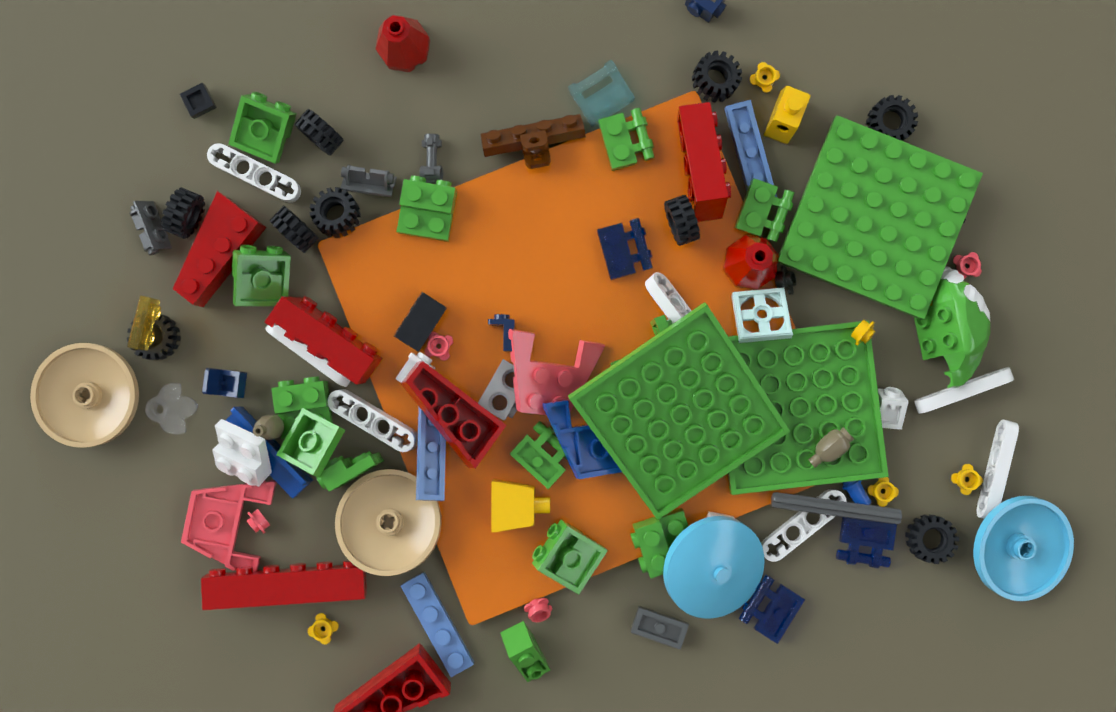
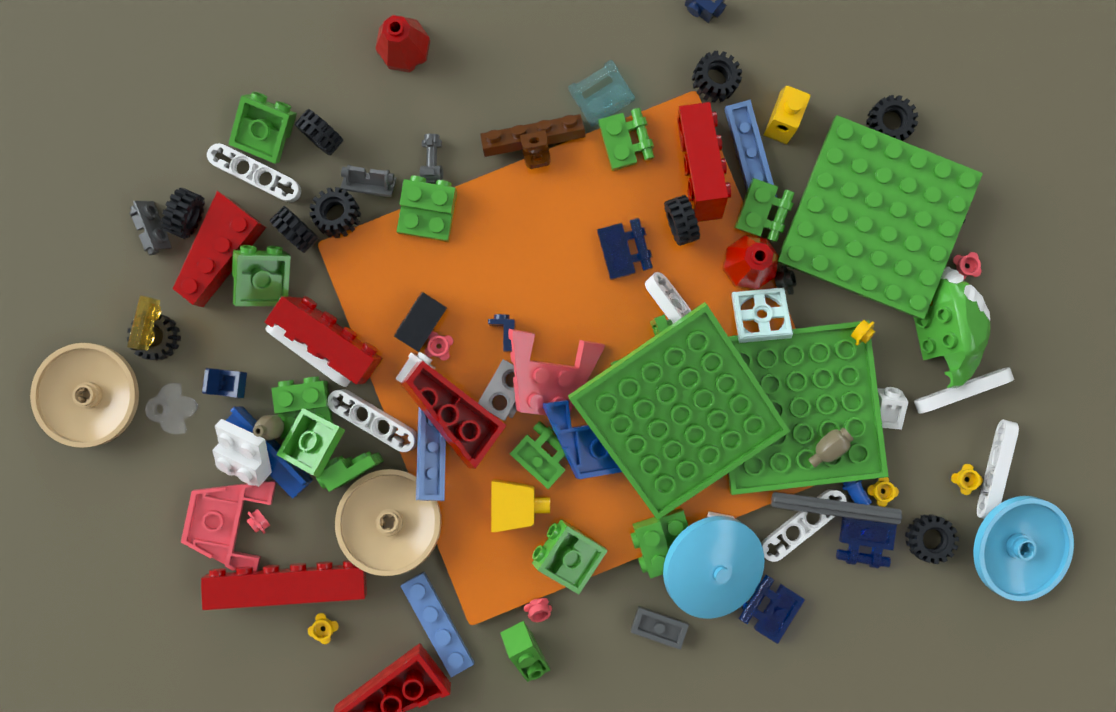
black plate [180,83,217,119] -> none
yellow plate [749,62,780,93] -> none

